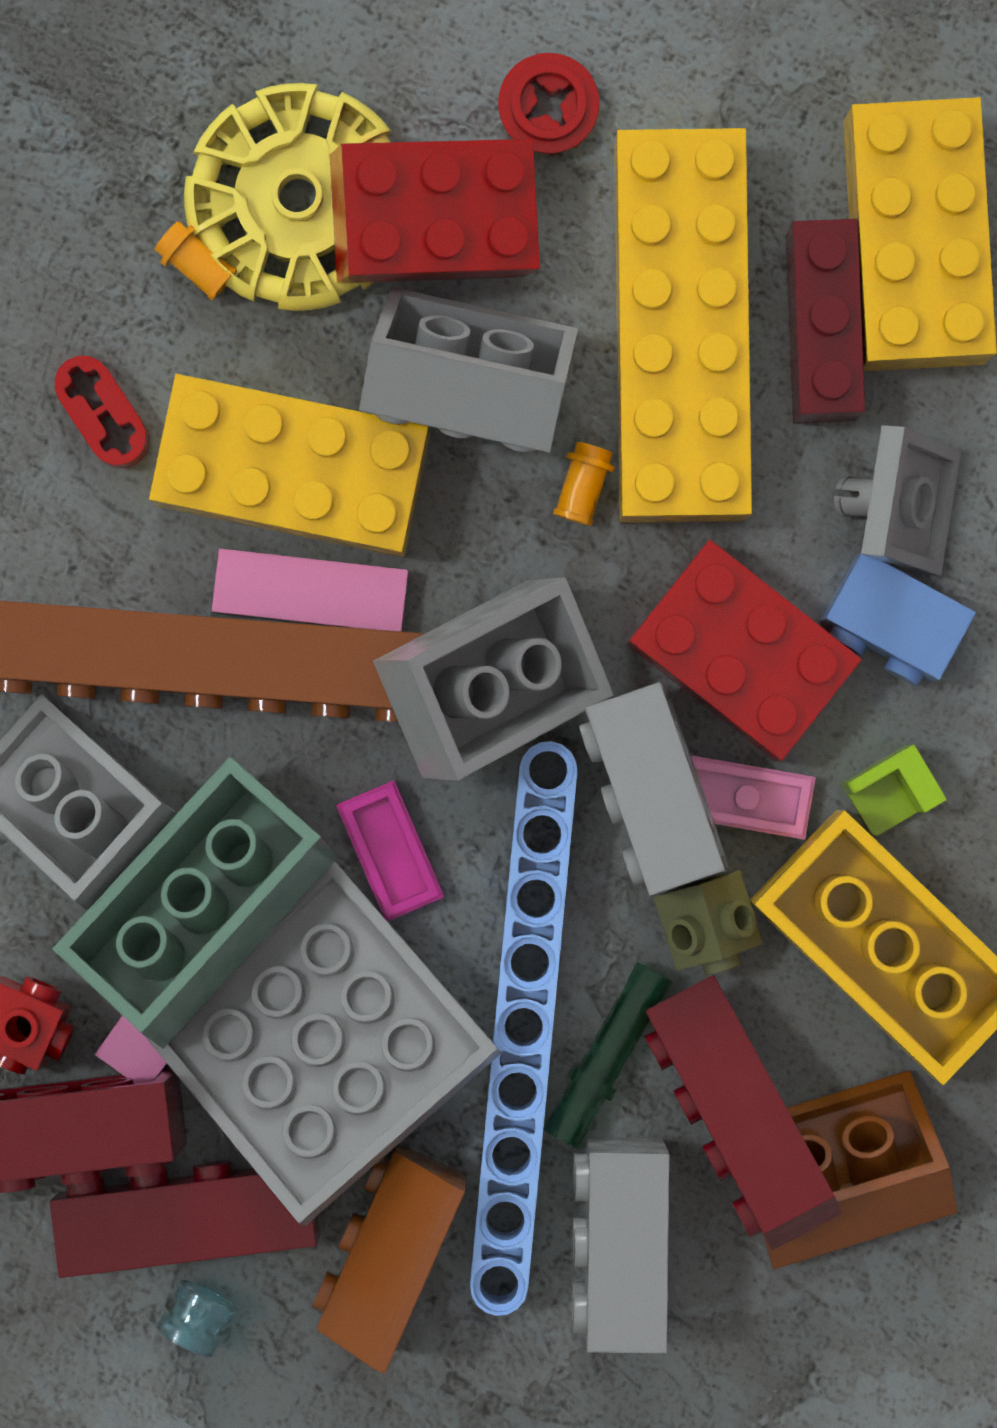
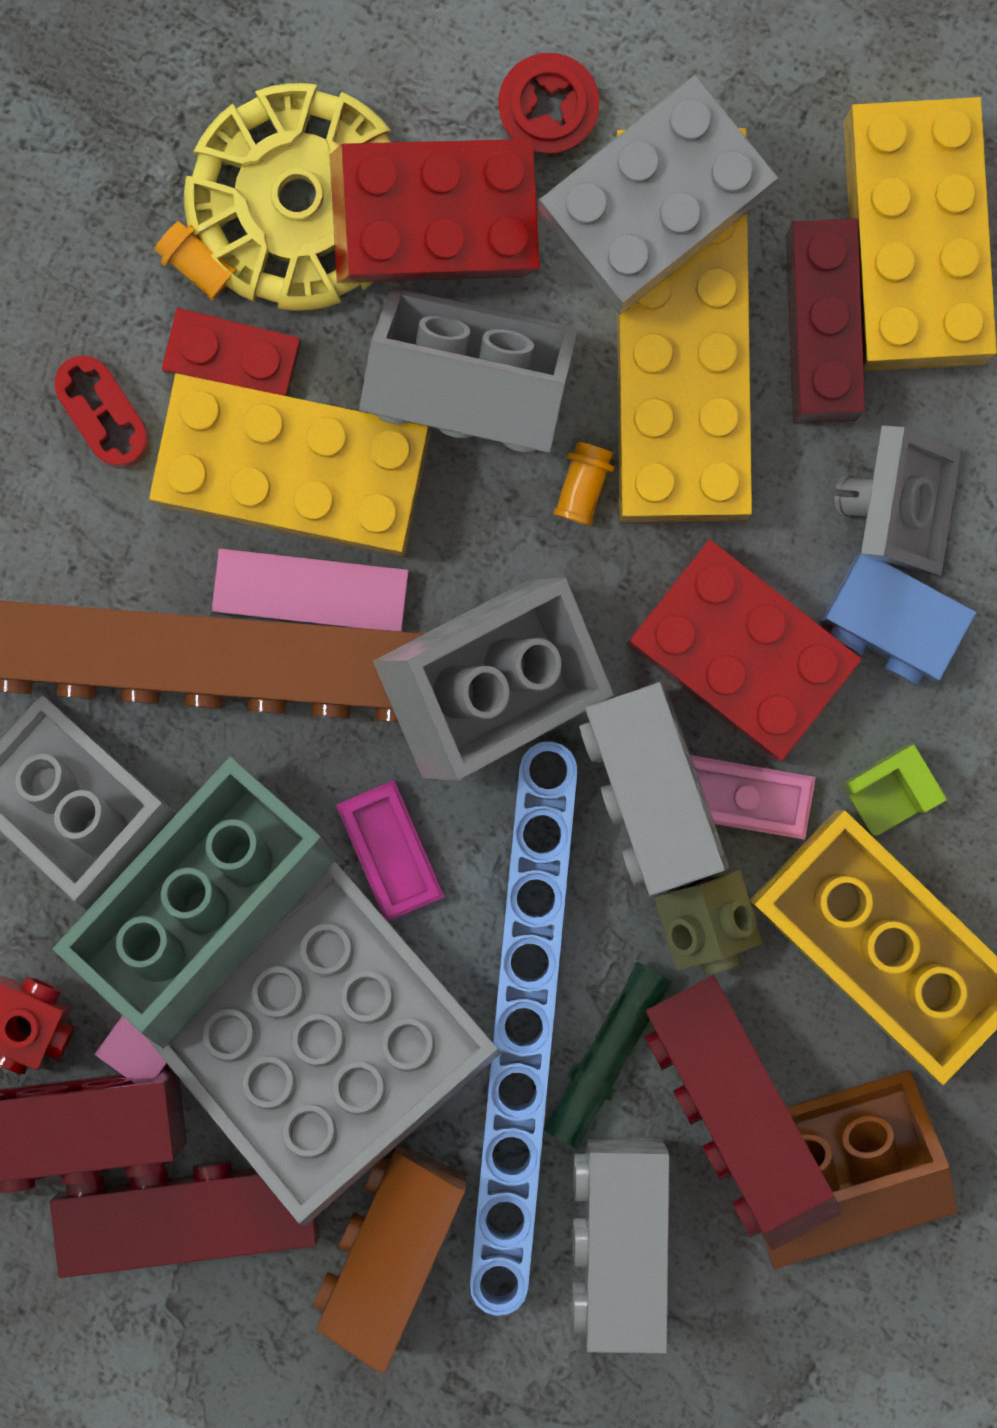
clear light blue wheel [156,1280,237,1357] -> none
none -> red plate [161,308,301,396]
none -> light grey brick [538,75,778,315]

